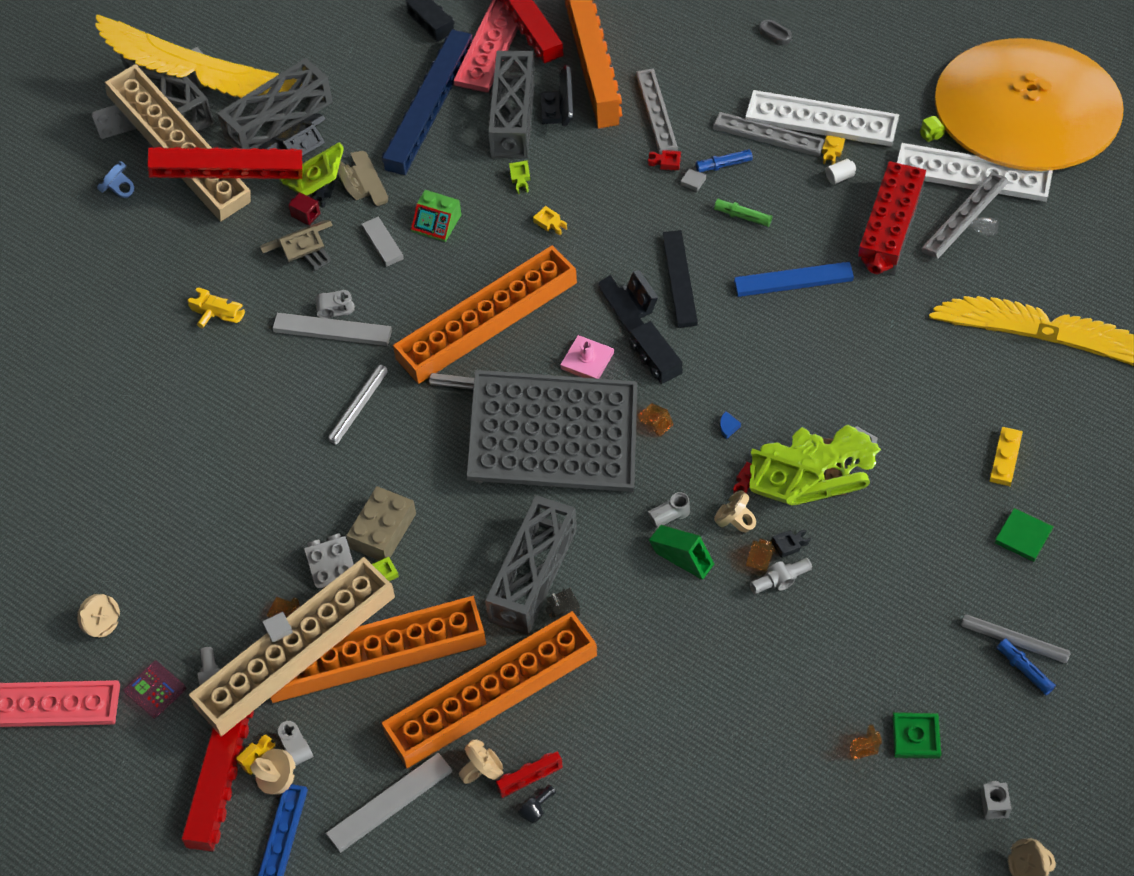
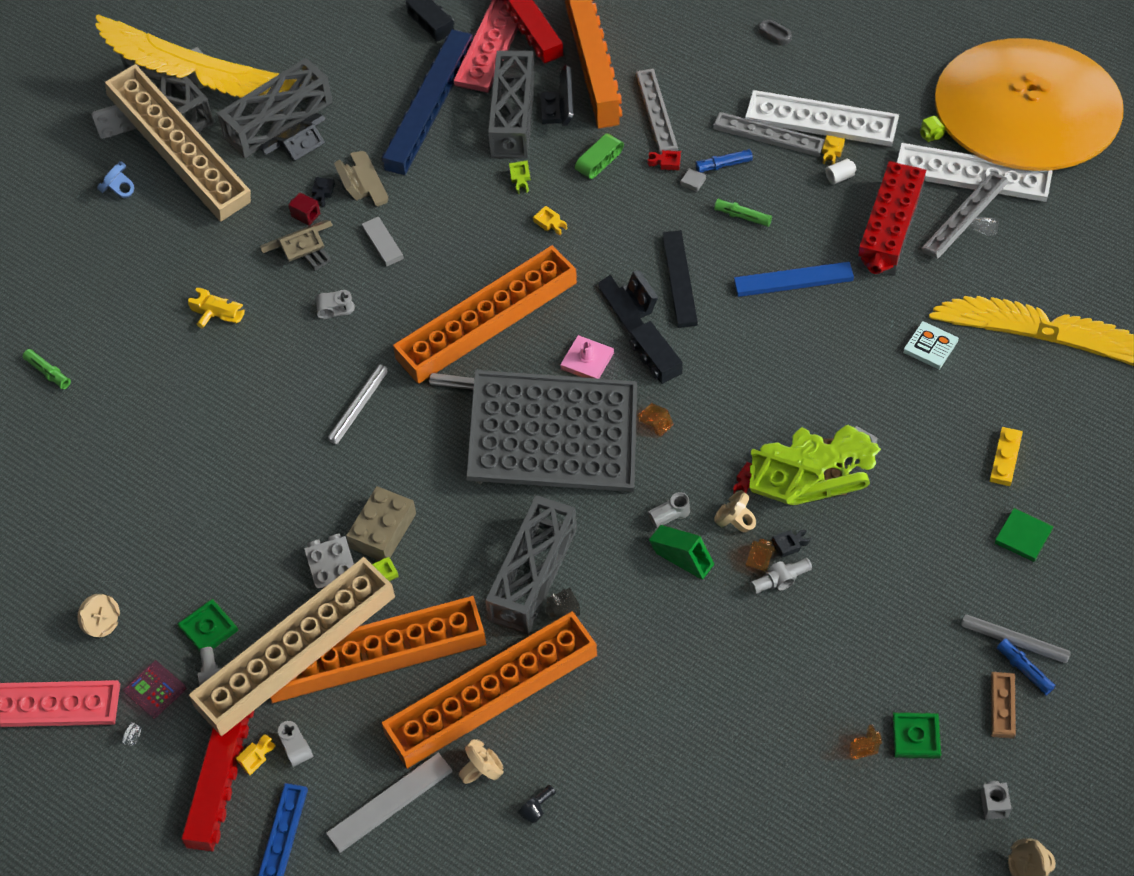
red brick [148,147,302,179] -> none
tan tile [250,749,295,795] -> none
light grey tile [262,612,293,642] -> none
clear orange bracket [267,597,300,619] -> none
light grey tile [273,313,392,346] -> none
lime wing [279,142,344,196] -> none
slope [411,190,461,242] -> none
red plate [496,751,563,798] -> none
blue tile [720,412,741,439] -> none
none -> bright green pin [23,349,71,389]
none -> clear tile [122,723,141,746]
none -> green tile [178,599,239,652]
none -> bright green beam [575,133,624,179]
none -> light aqua tile [903,321,959,370]
none -> medium nougat tile [991,672,1016,738]

